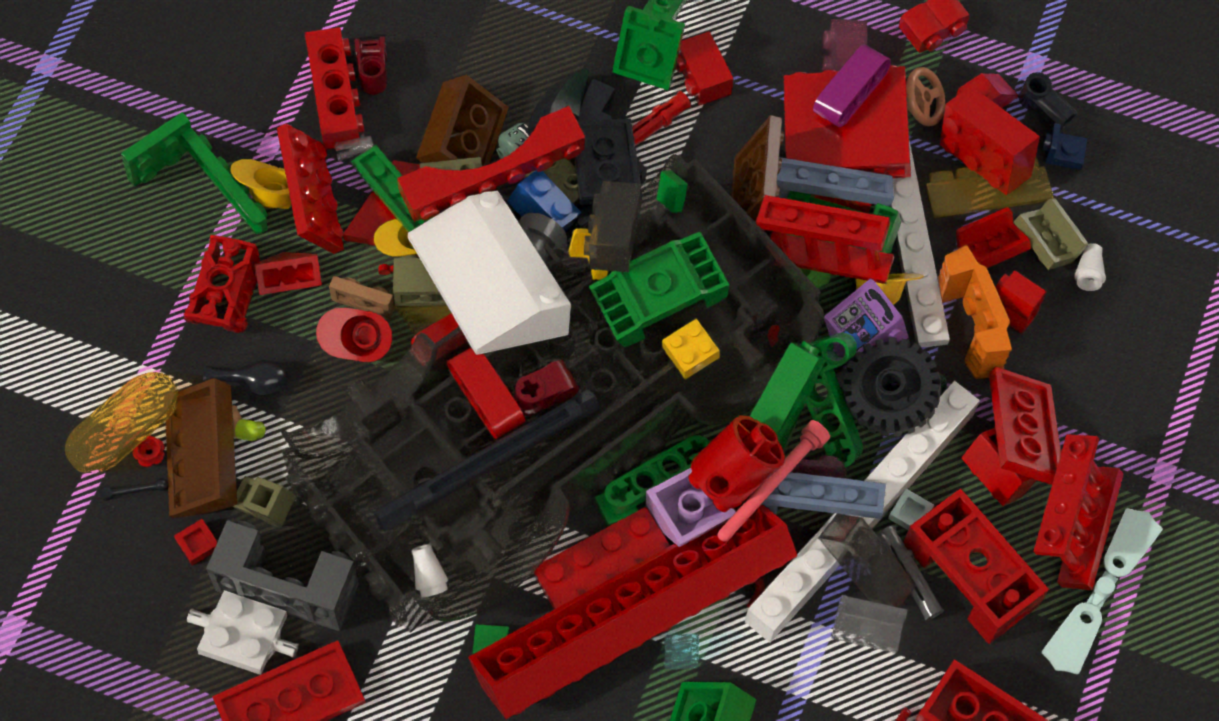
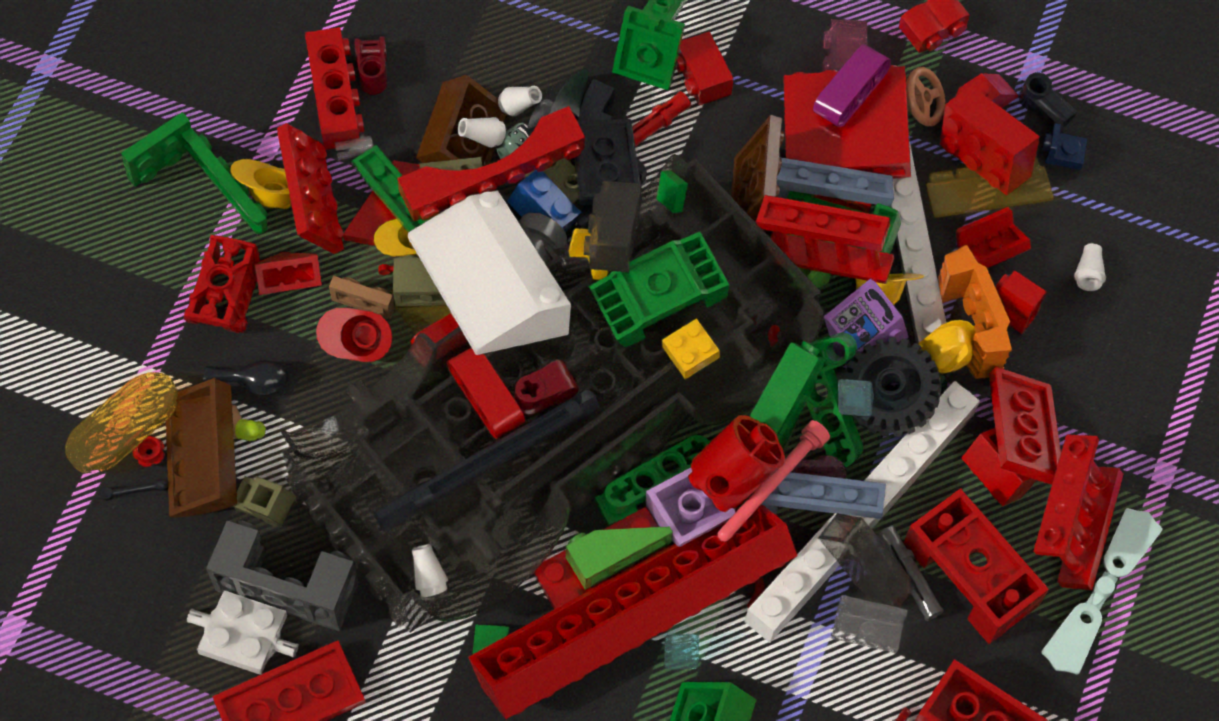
red tile [174,519,217,566] -> none
light aqua tile [888,489,934,530] -> none
olive bracket [1014,198,1088,270] -> none
none -> white cone [458,117,506,148]
none -> white cone [498,86,542,116]
none -> bright green slope [566,526,673,590]
none -> clear light blue slope [838,379,874,416]
none -> yellow piece [917,320,976,374]

